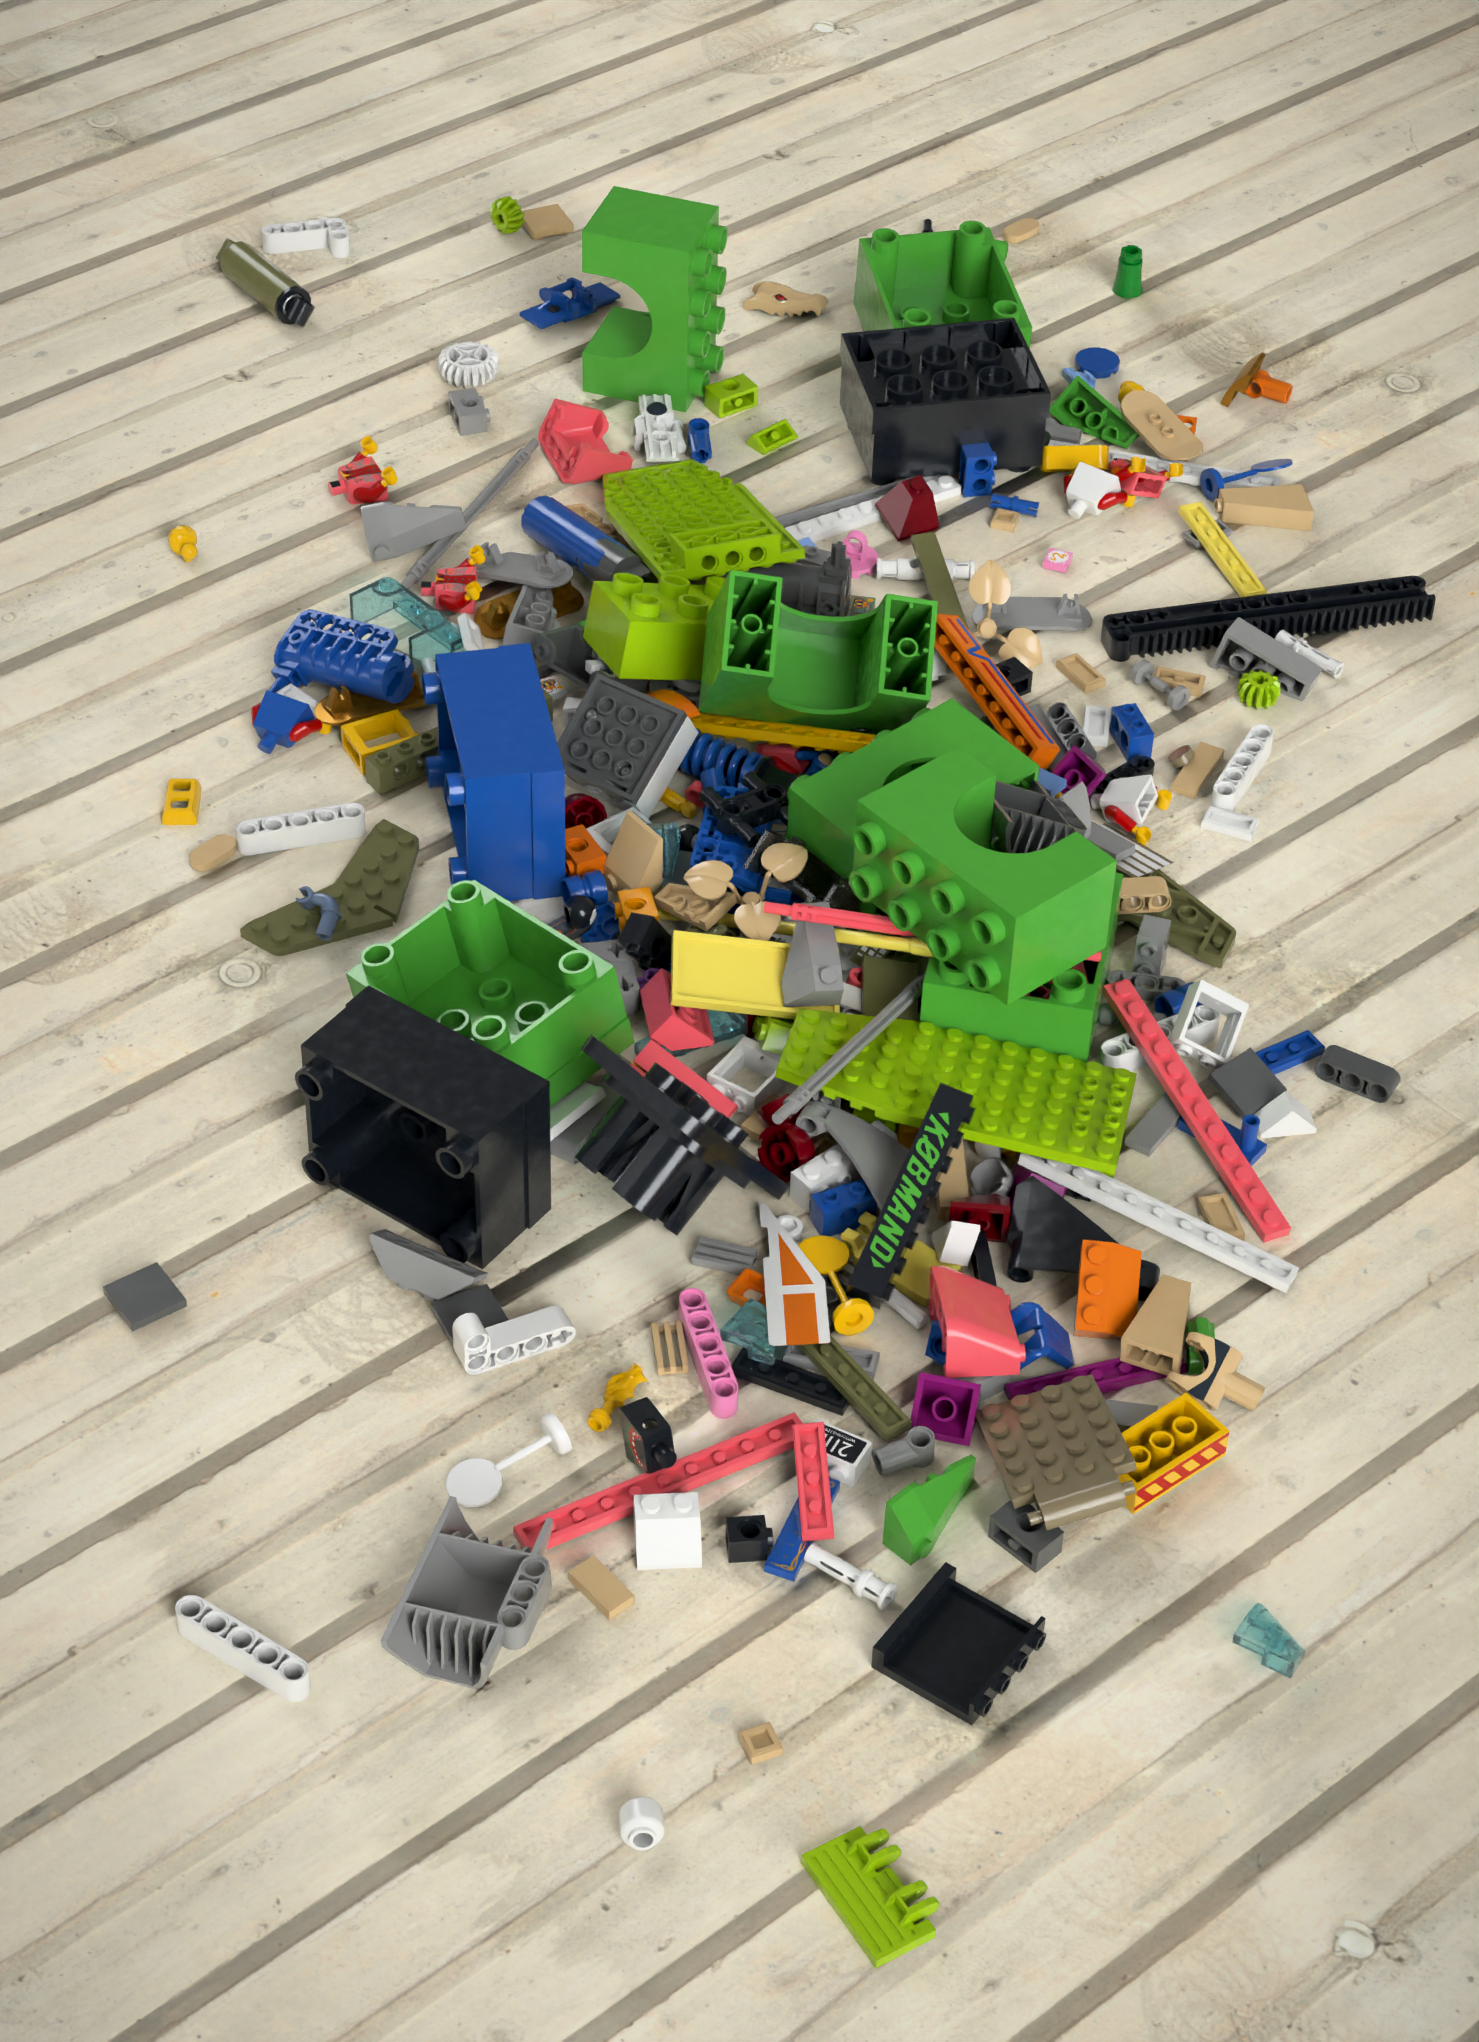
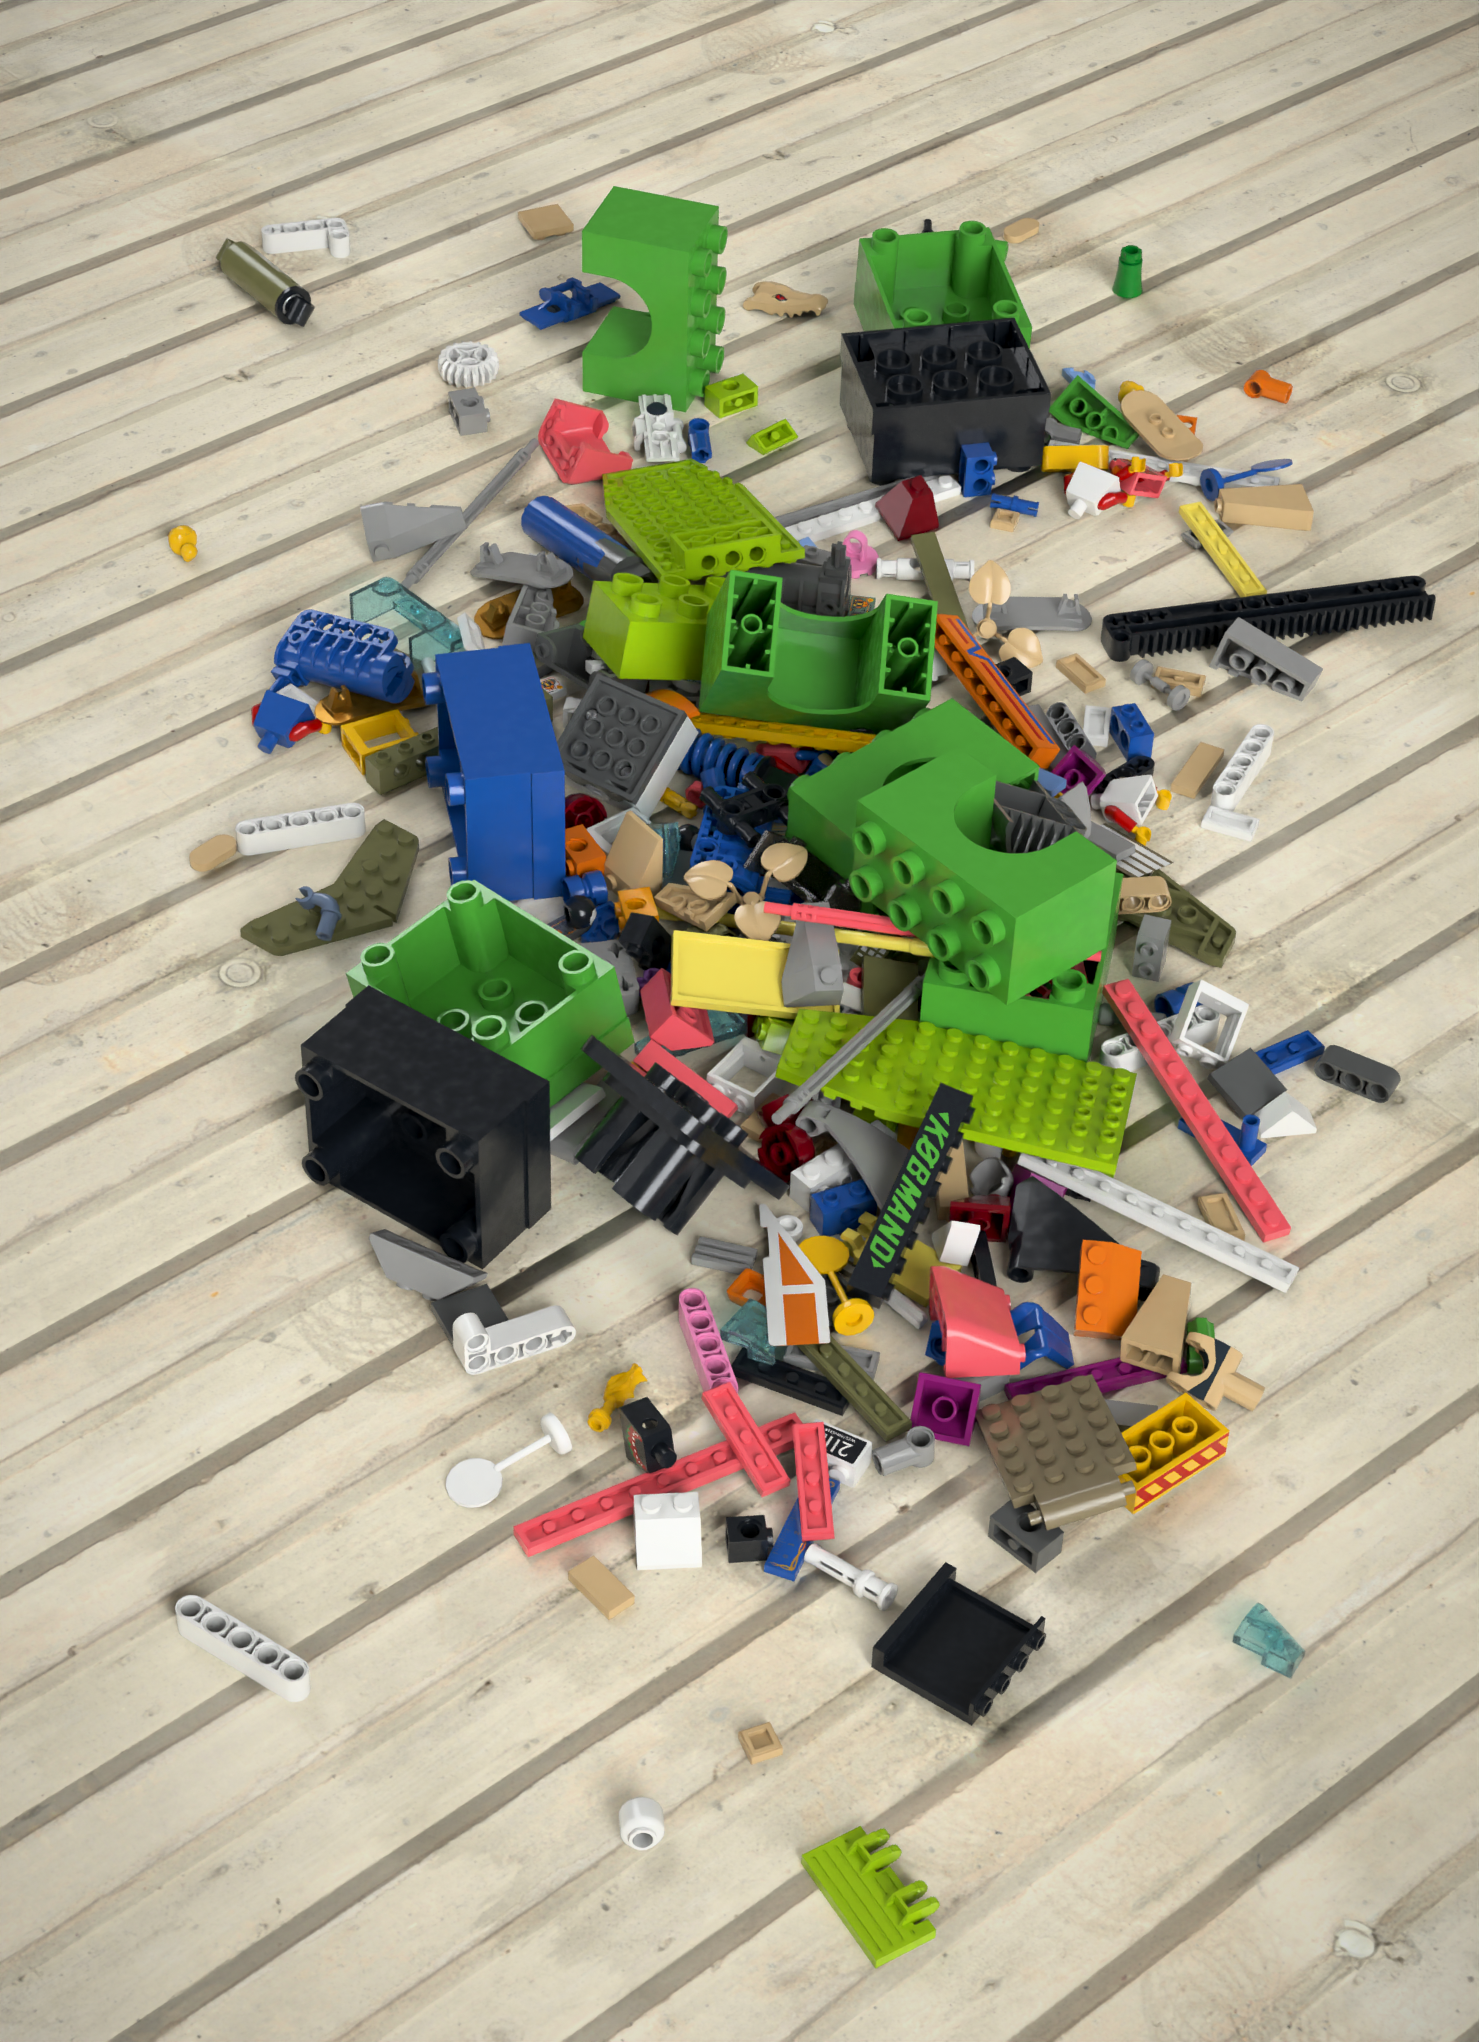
dark grey tile [103,1262,187,1332] -> none
yellow piece [162,779,202,825] -> none
torso [328,436,398,504] -> none
light grey panel [380,1496,553,1690] -> none
torso [421,545,485,614] -> none
lime gear [489,196,525,235] -> none
tan tile [651,1320,689,1376] -> none
bright green wedge [882,1454,976,1566] -> none
bright pink tile [1043,548,1073,573] -> none
blue tile [1075,347,1120,379] -> none
light grey beam [1106,970,1186,1002] -> none
light grey tile [1124,1092,1182,1157] -> none
dark tan tile [1168,745,1195,768] -> none
pearl gold slope [1220,352,1266,407] -> none
lime gear [1237,670,1281,709] -> none
white pin [1275,630,1344,678] -> none
none -> coral tile [701,1382,791,1497]

